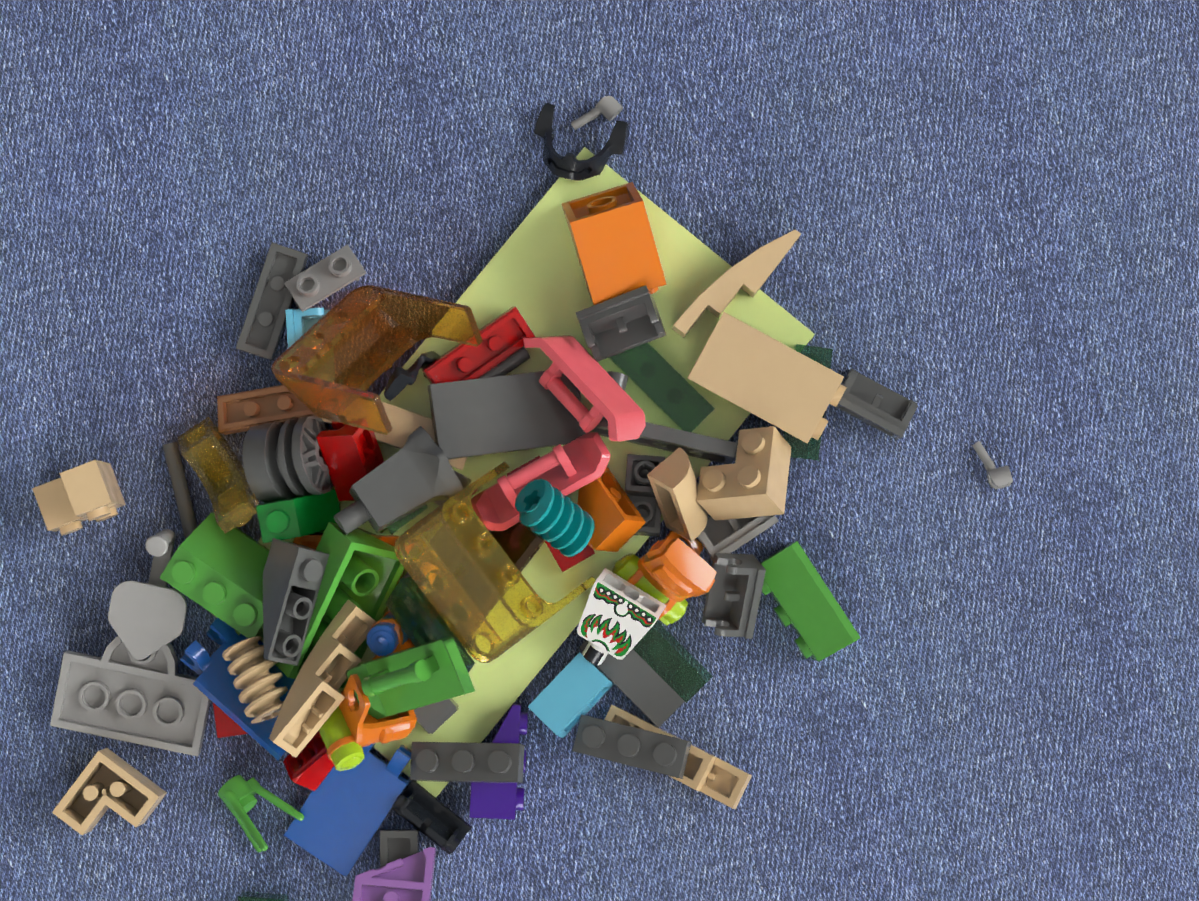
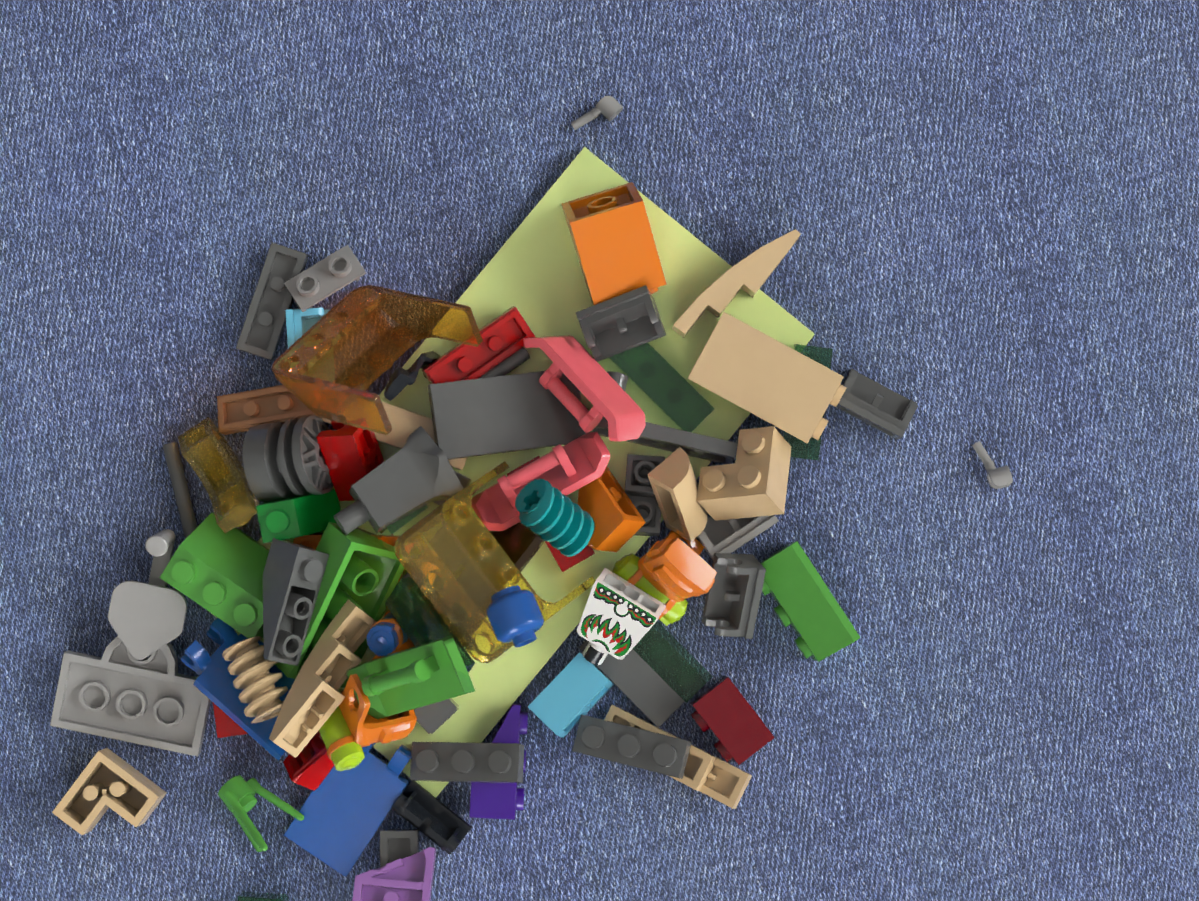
tan brick [32,460,126,536] -> none
black helmet [534,103,628,181] -> none
none -> blue head [486,585,544,648]
none -> dark red brick [691,676,775,765]

